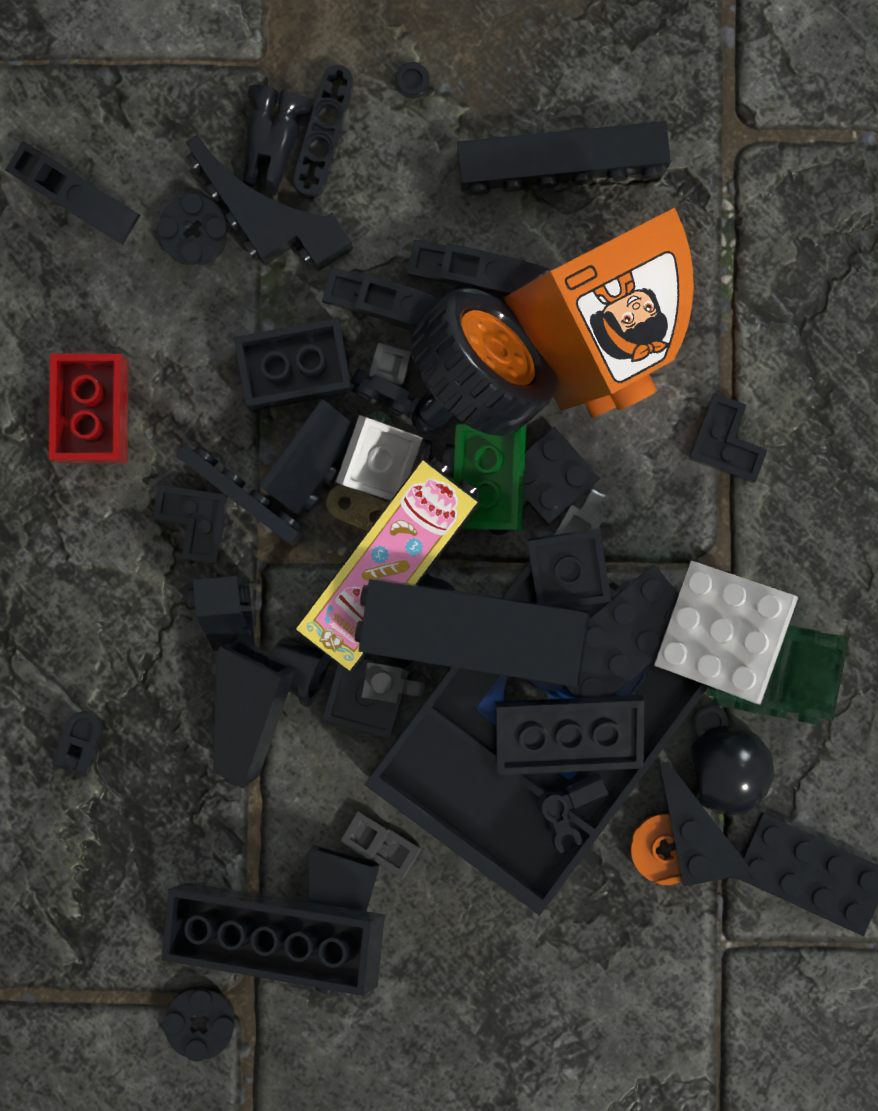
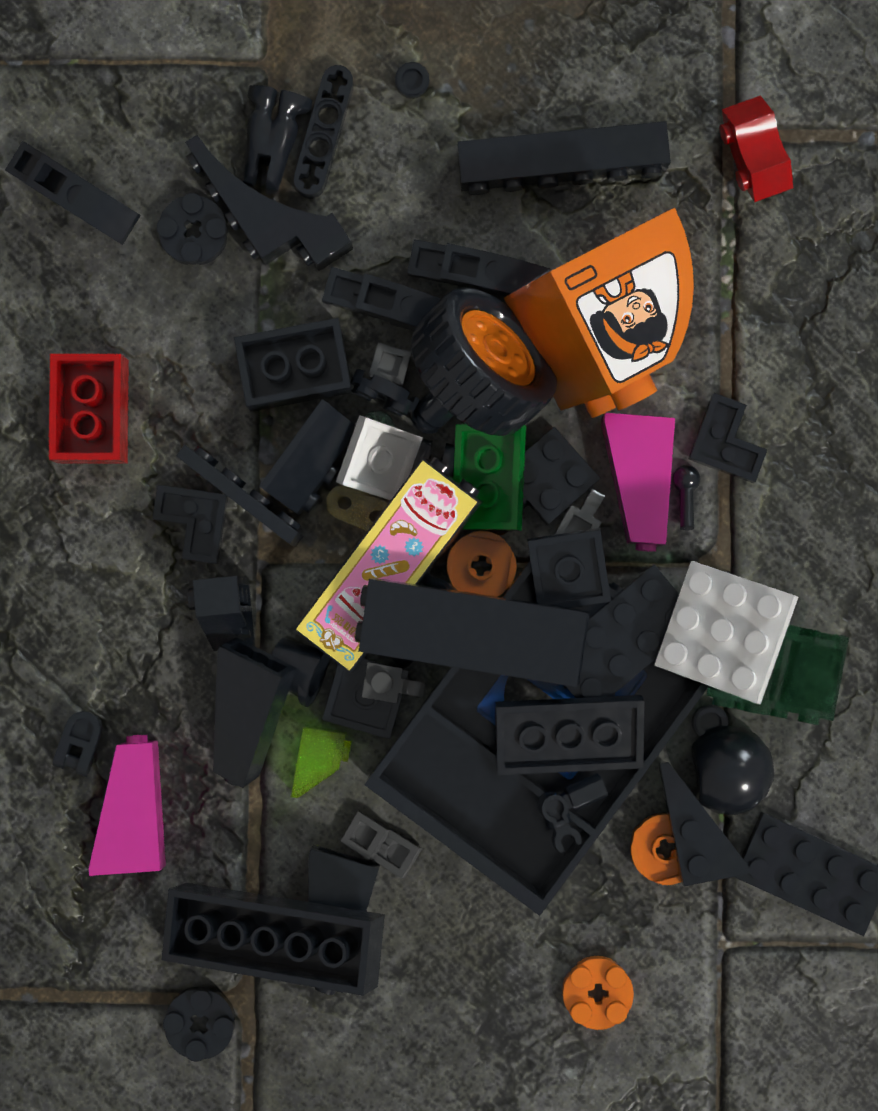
none -> dark pink slope [89,735,166,876]
none -> clear neon green slope [291,725,352,798]
none -> orange plate [446,531,517,597]
none -> orange plate [562,956,634,1030]
none -> dark pink slope [601,413,675,552]
none -> black bar [673,465,701,531]
none -> red brick [719,95,793,202]

